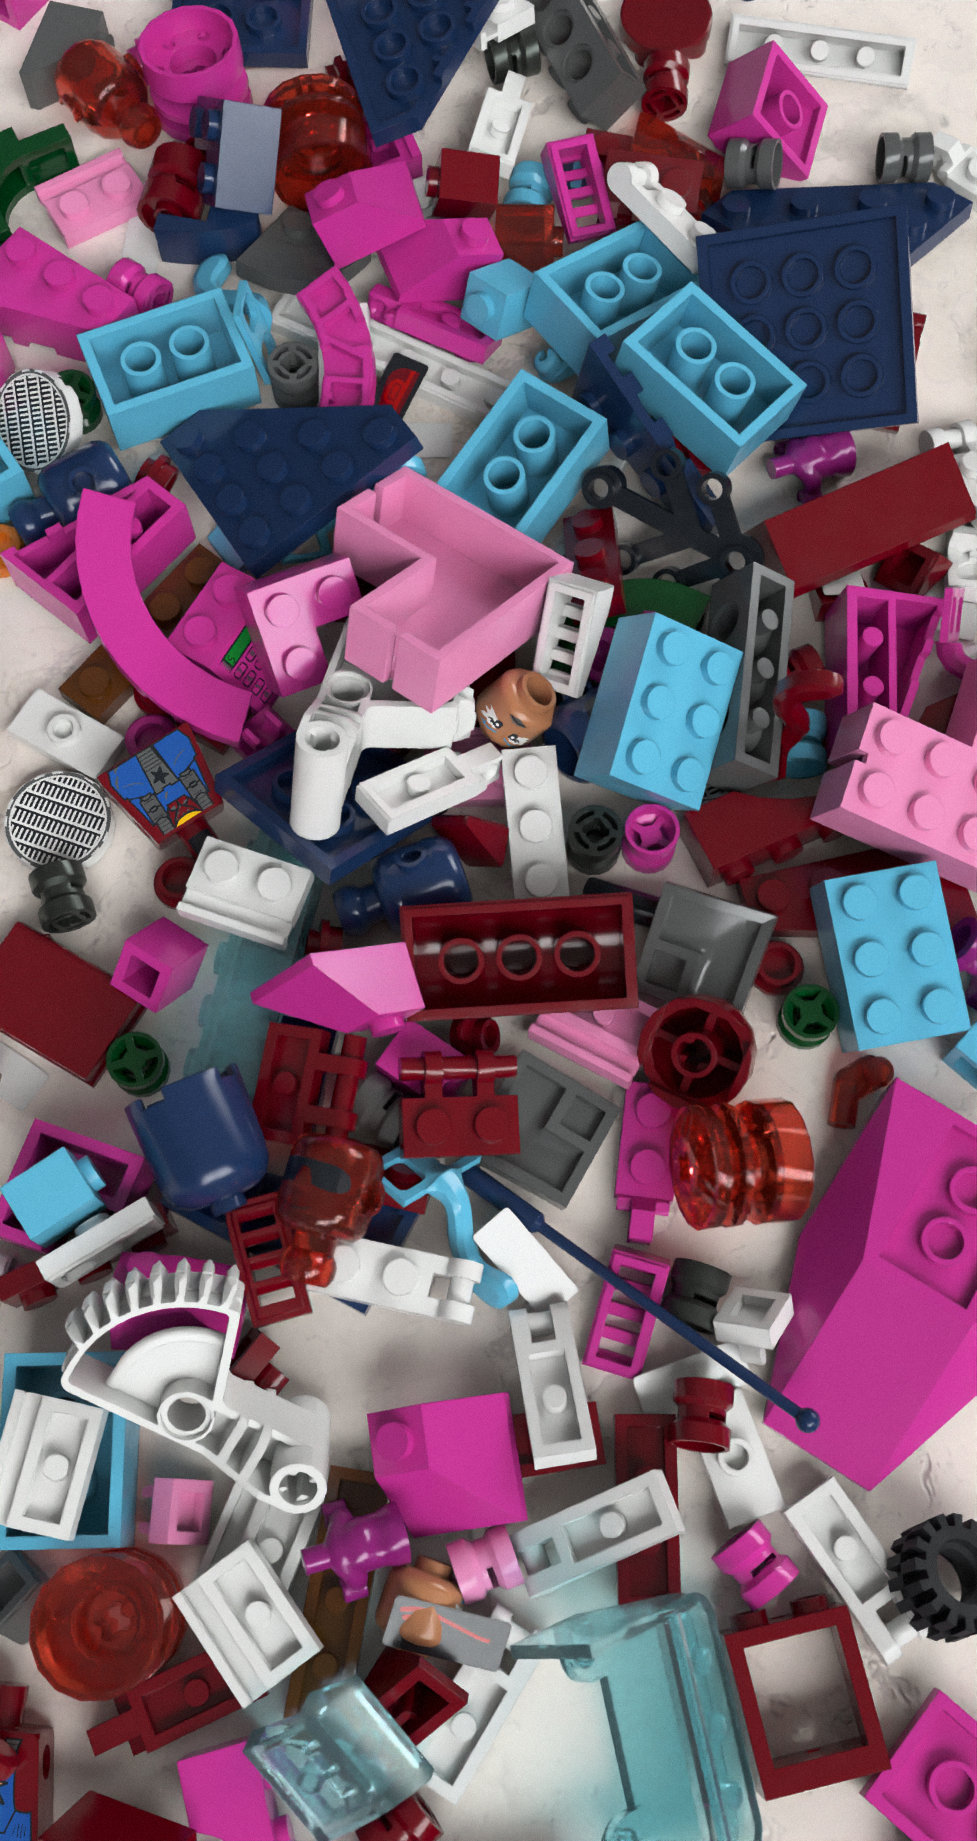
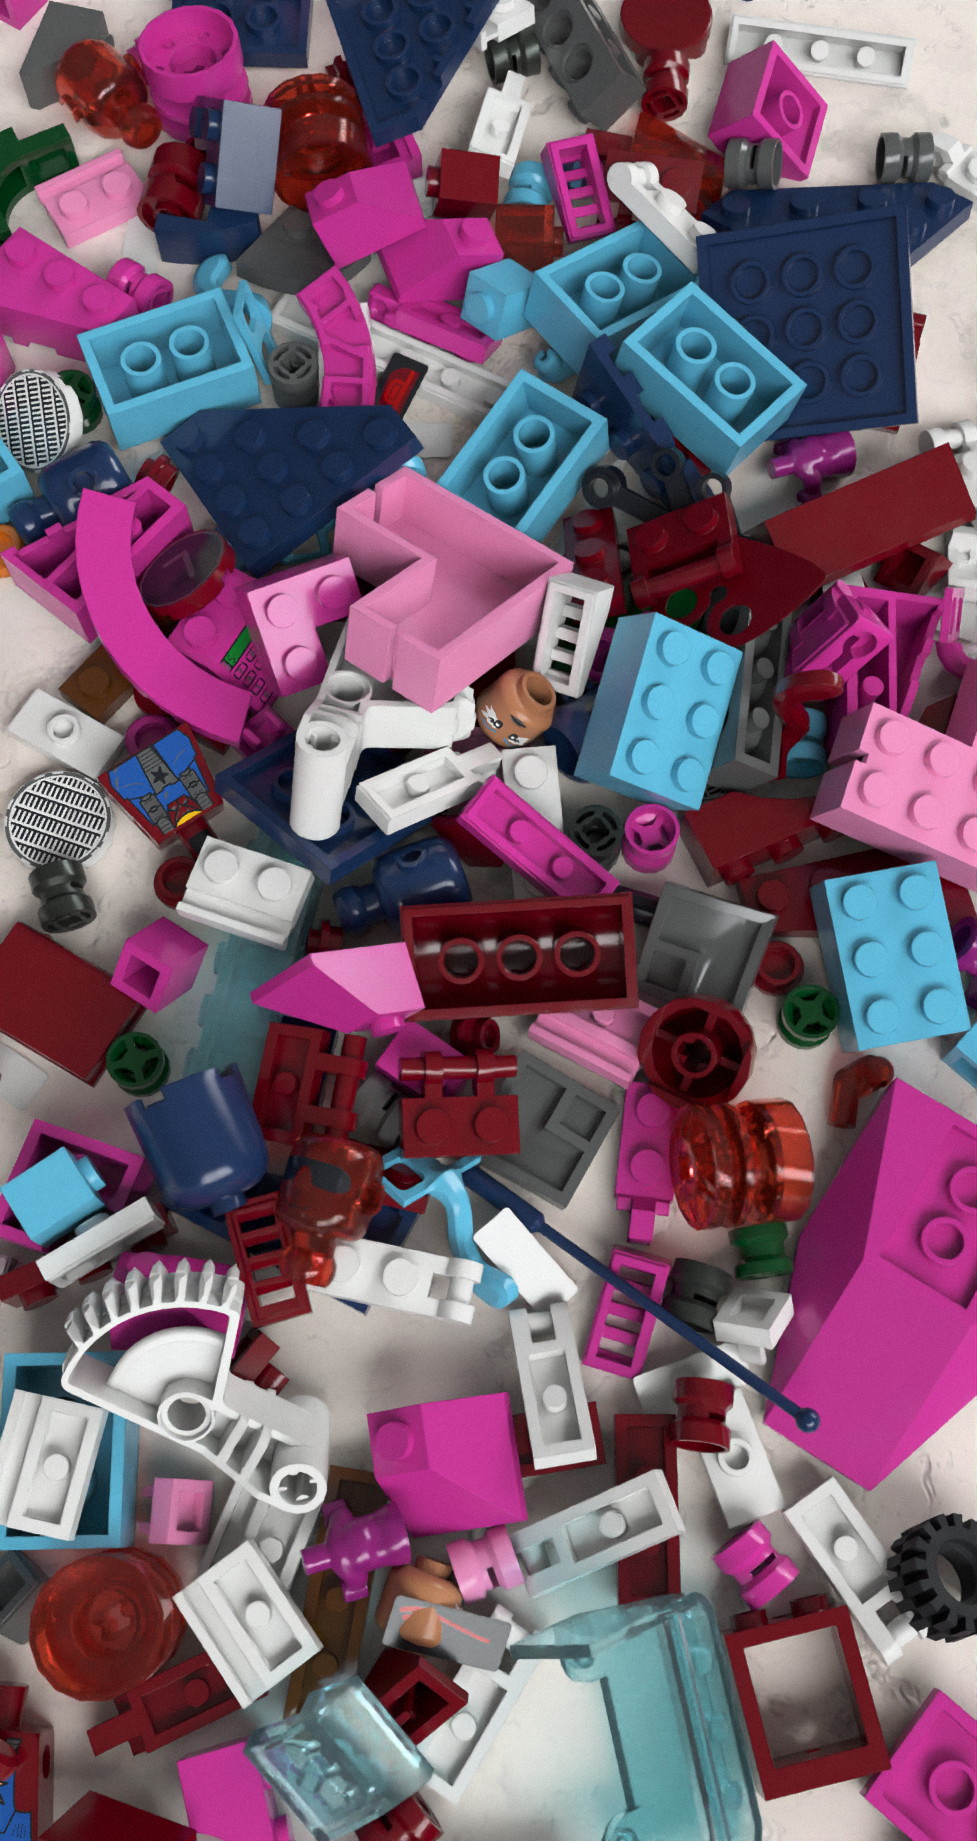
none -> tile [138,529,236,621]
none -> dark pink tile [455,774,620,897]
none -> dark red plate [626,491,743,610]
none -> dark red piece [652,537,827,647]
none -> dark green wheel [728,1223,795,1281]
none -> dark pink piece [785,580,893,701]

